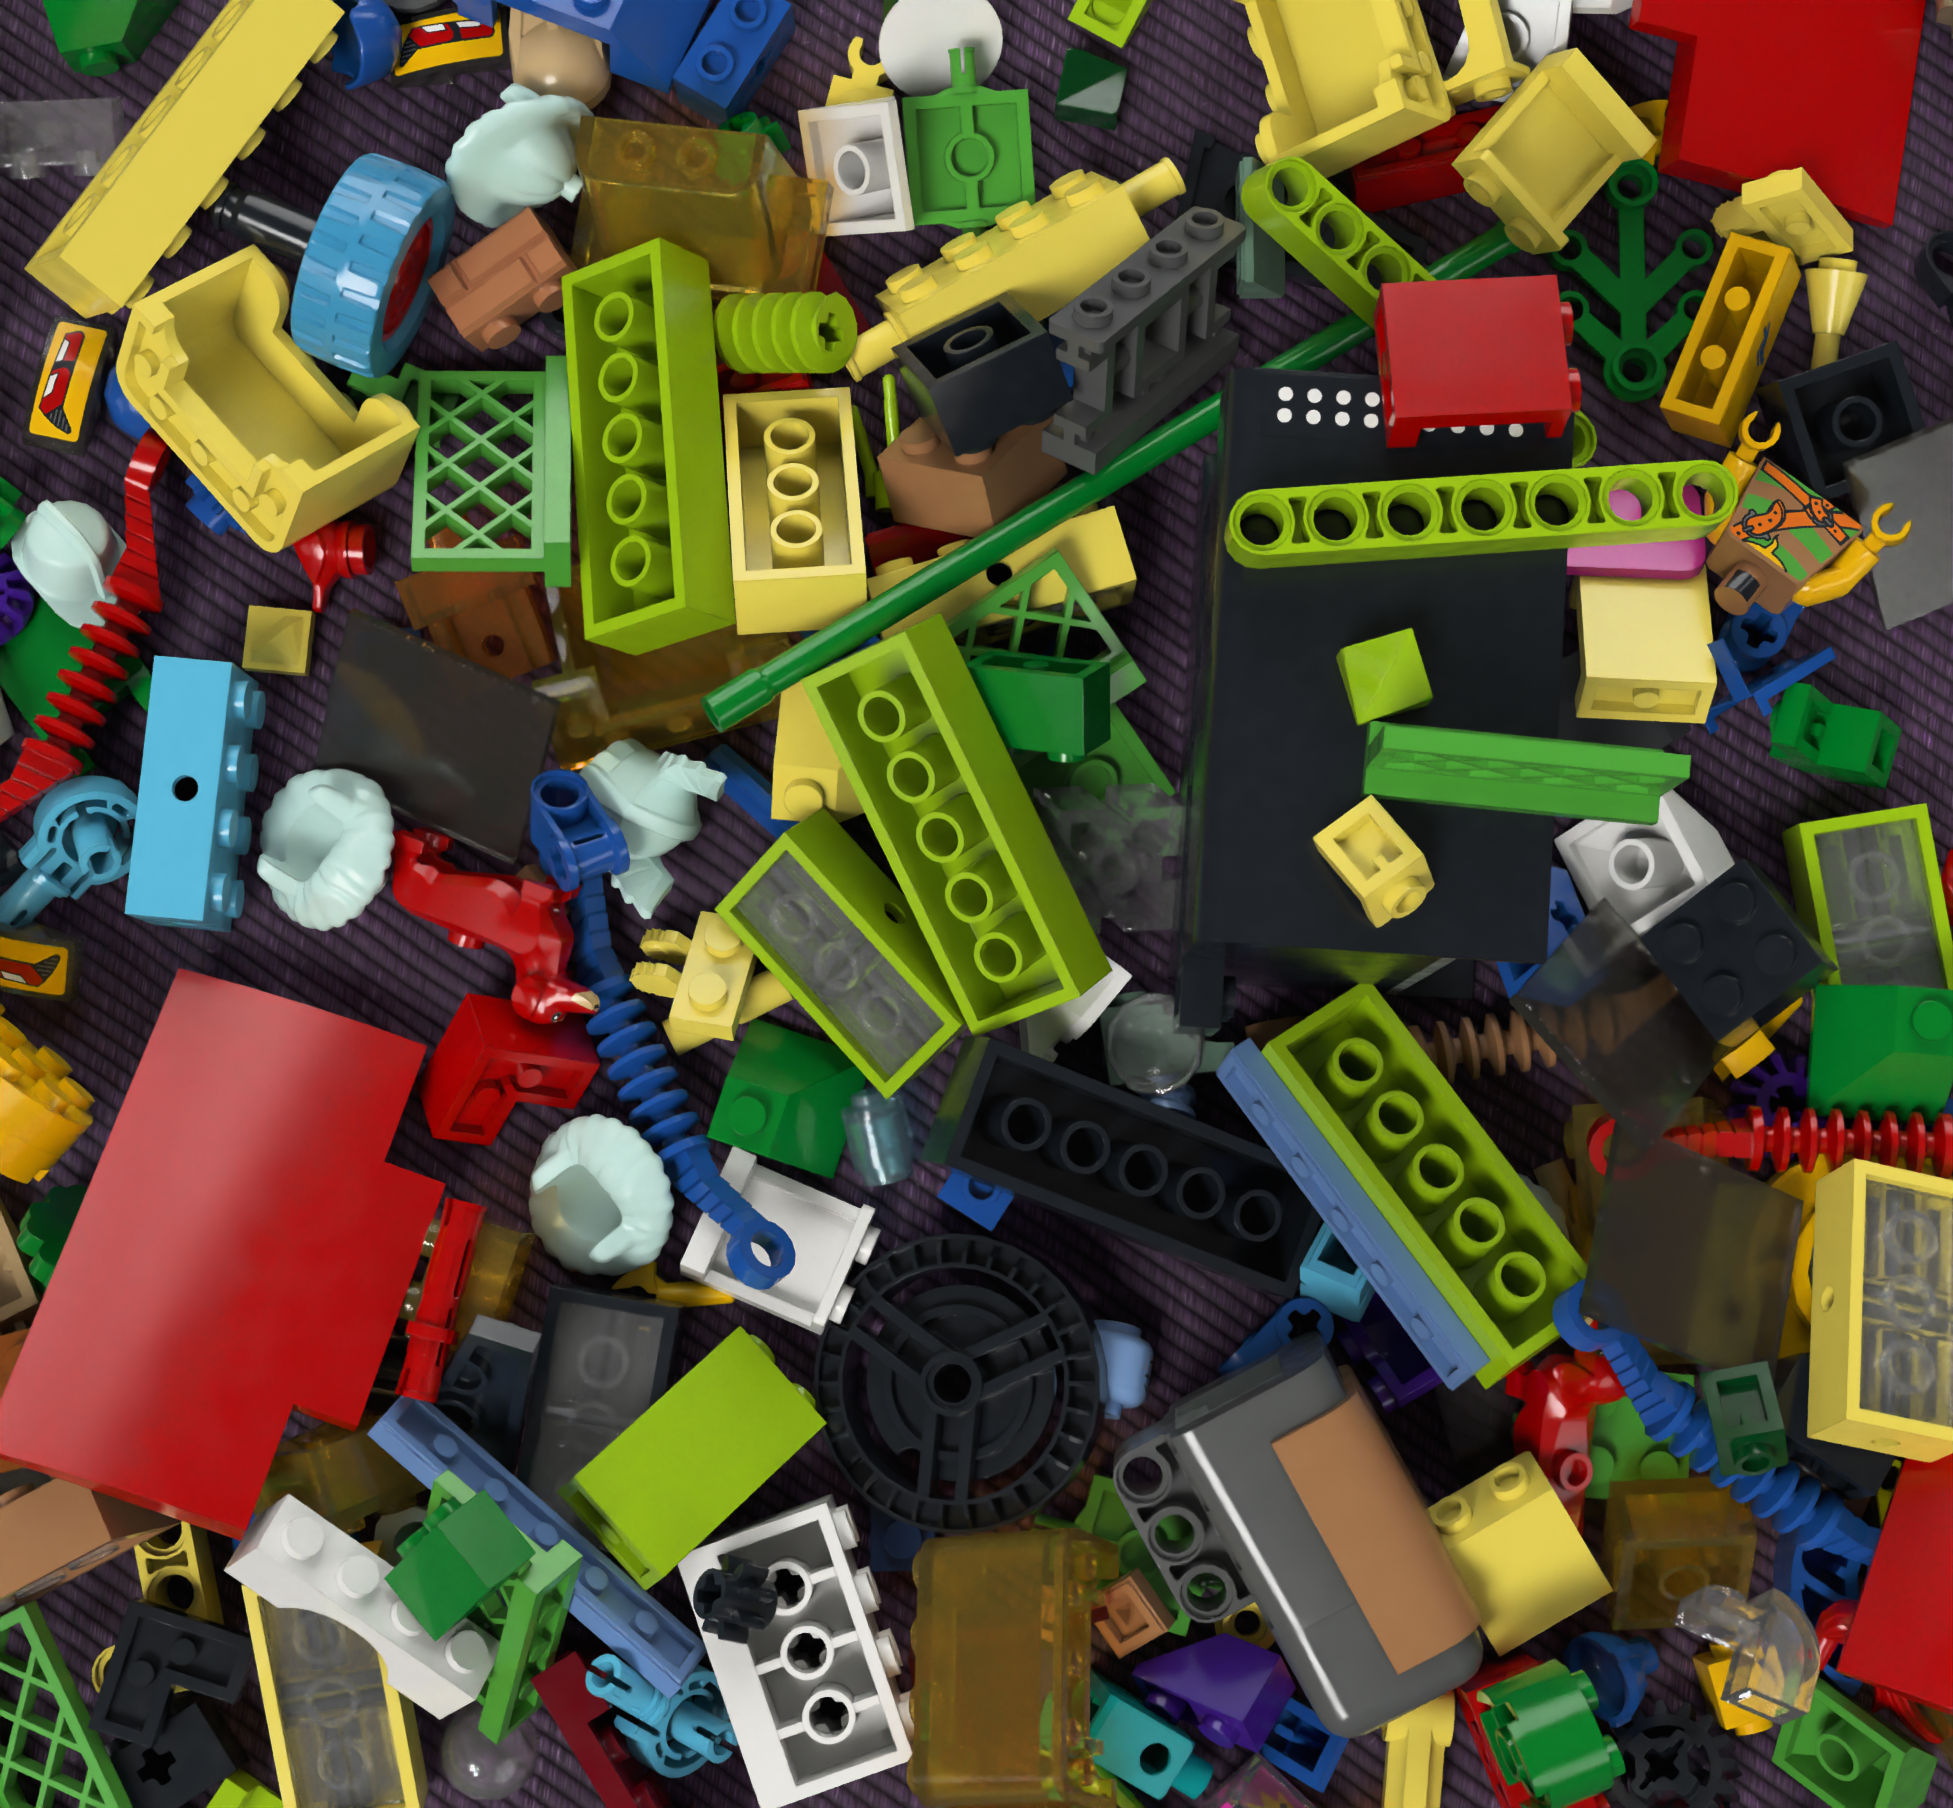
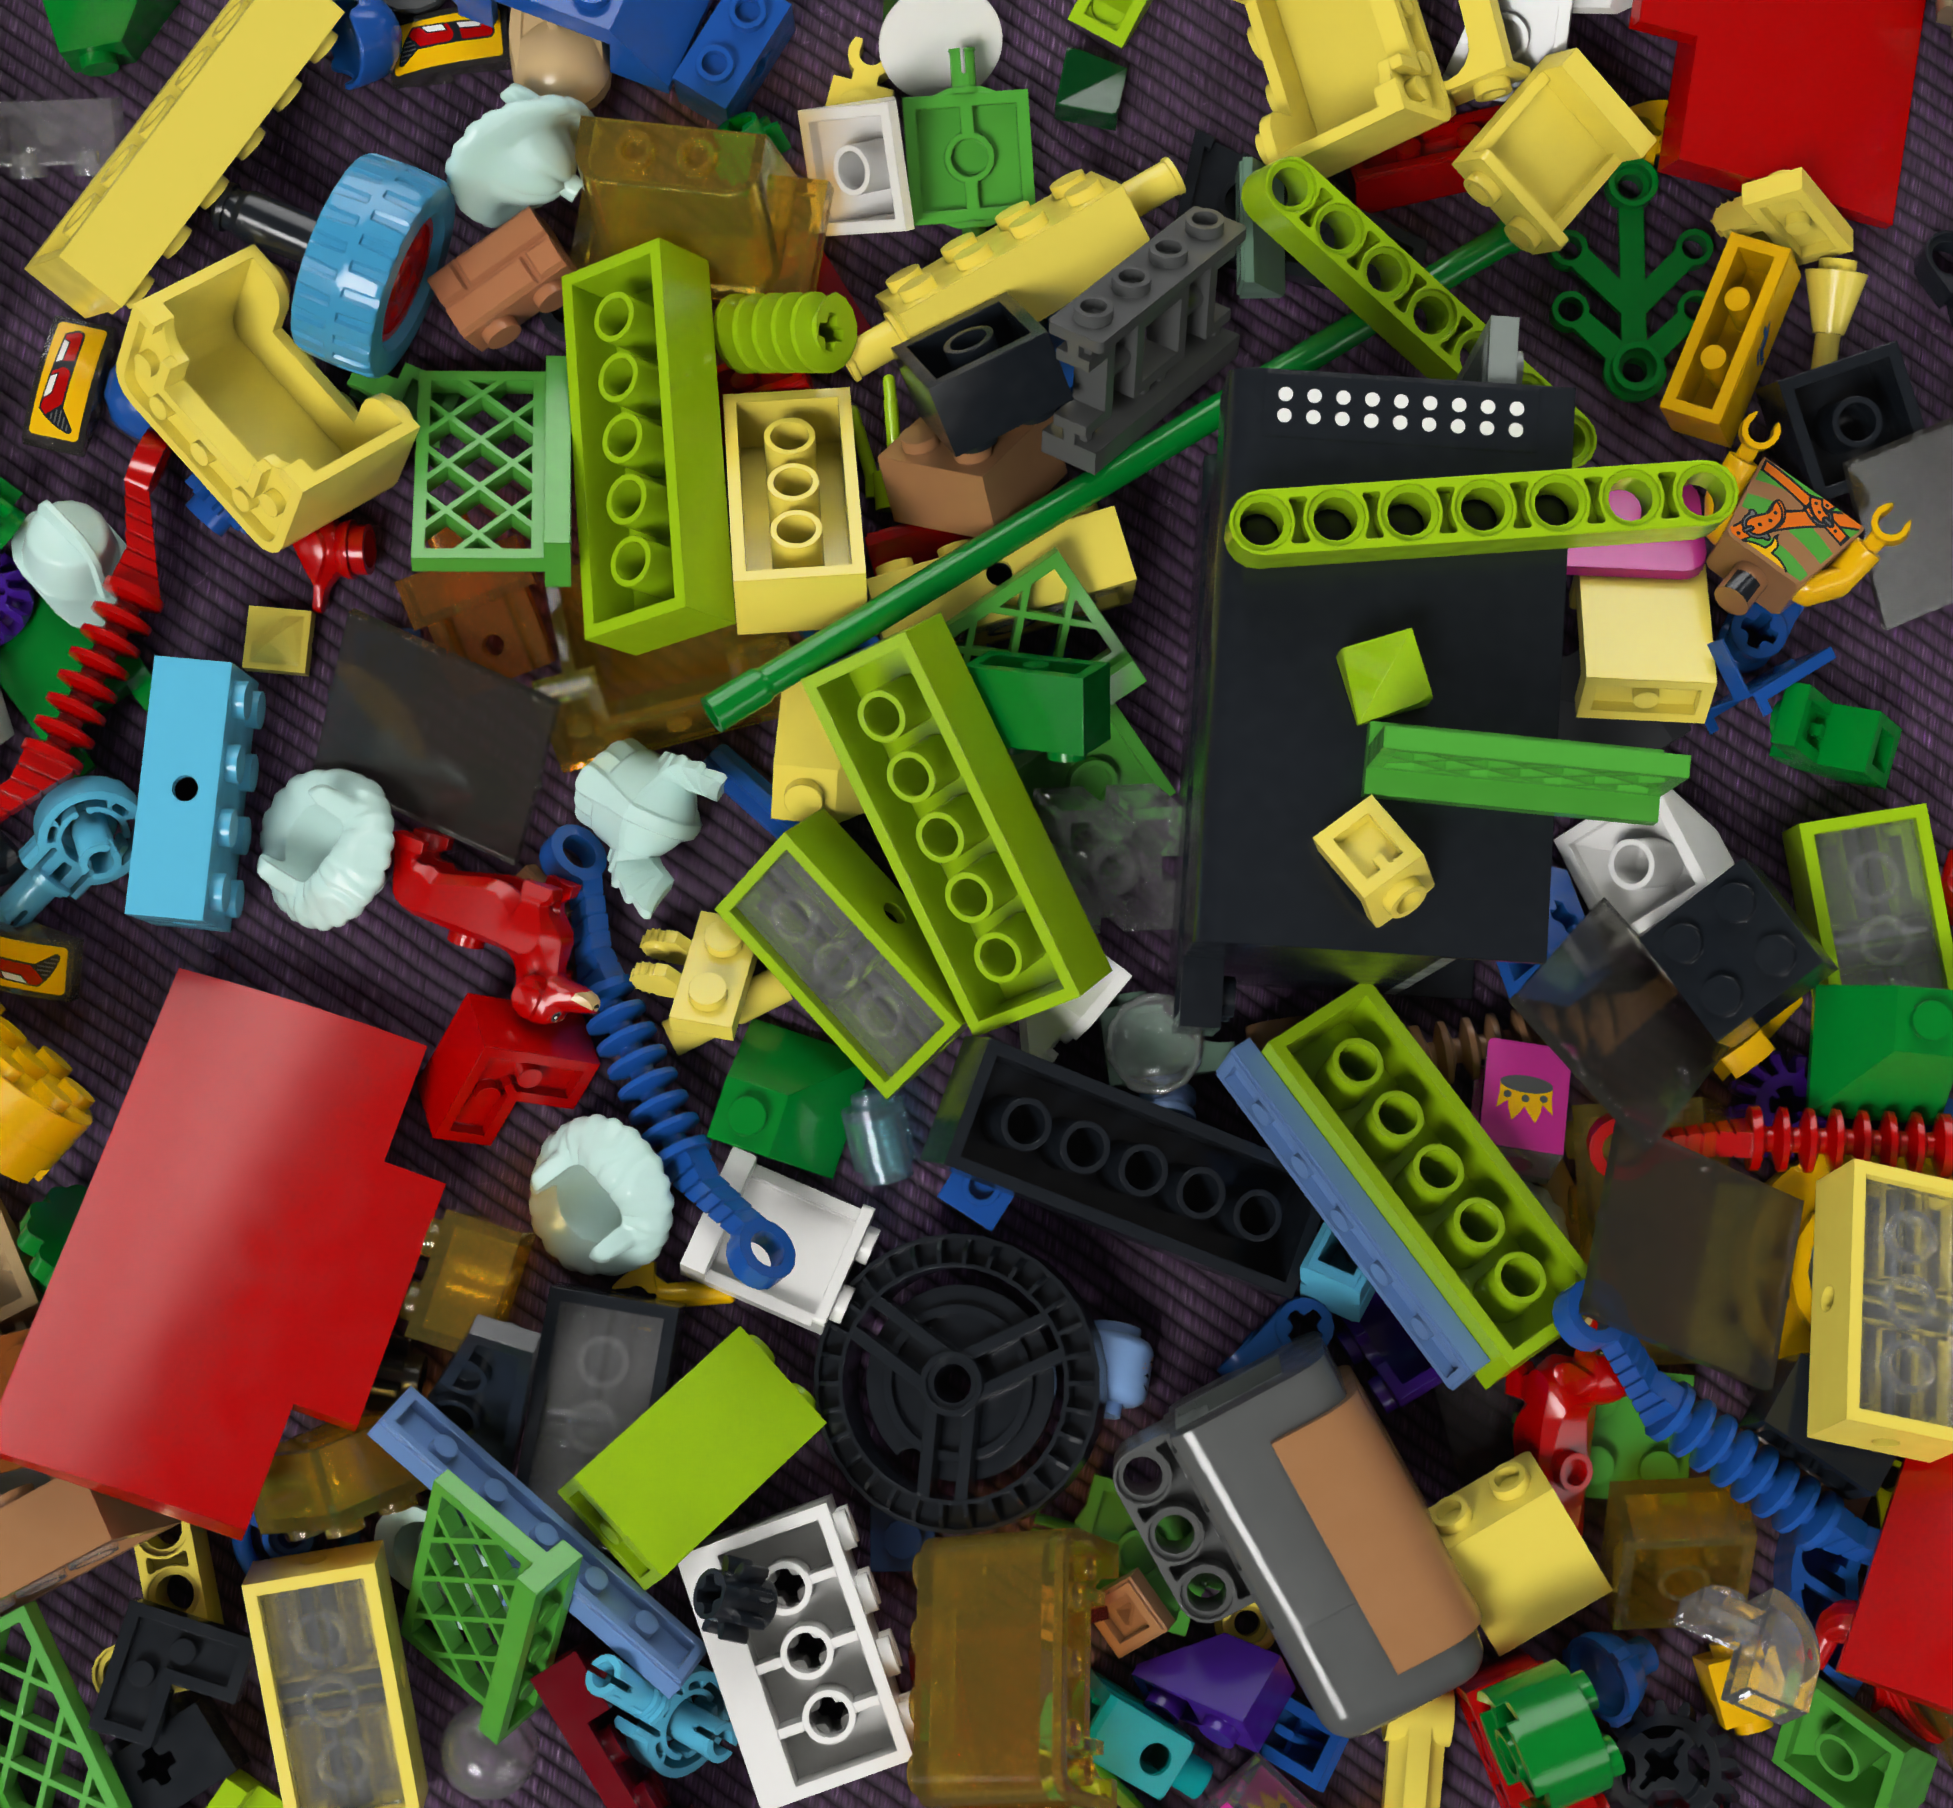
white arch [224,1493,500,1720] -> none
green brick [384,1489,536,1642] -> none
red pin [394,1197,488,1404] -> none
blue piece [530,769,630,892] -> none
red panel [1373,275,1581,448] -> none
dark green bracket [1700,1361,1788,1476] -> none
none -> dark pink piece [1470,1038,1572,1185]

